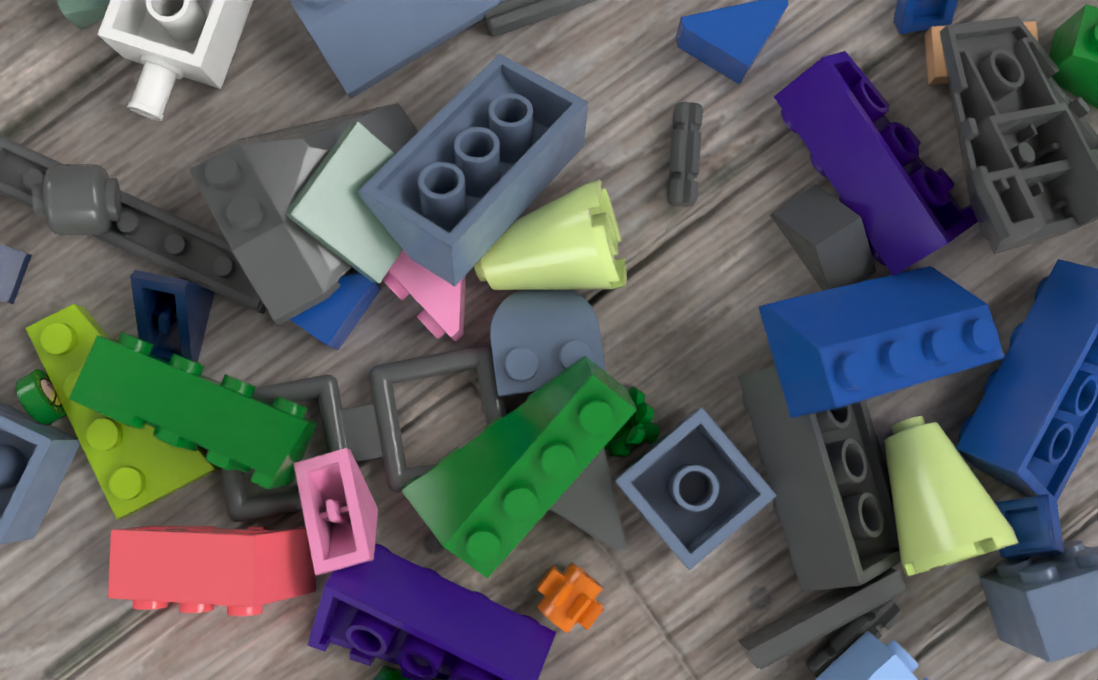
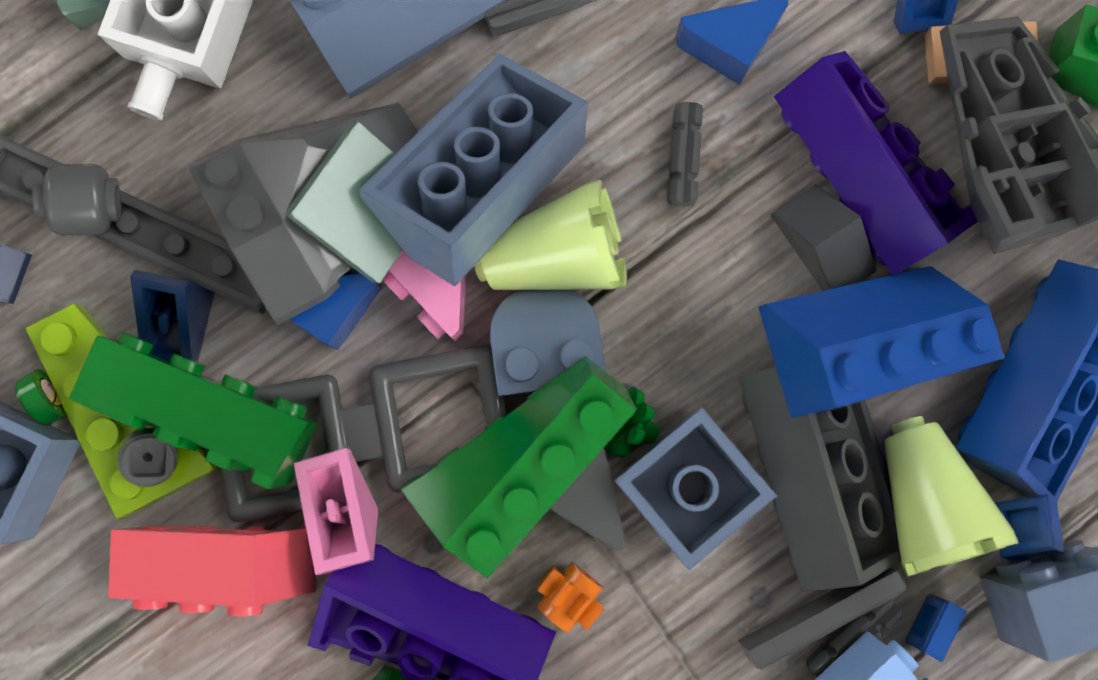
none -> dark grey tile [118,428,177,487]
none -> blue tile [906,594,967,662]

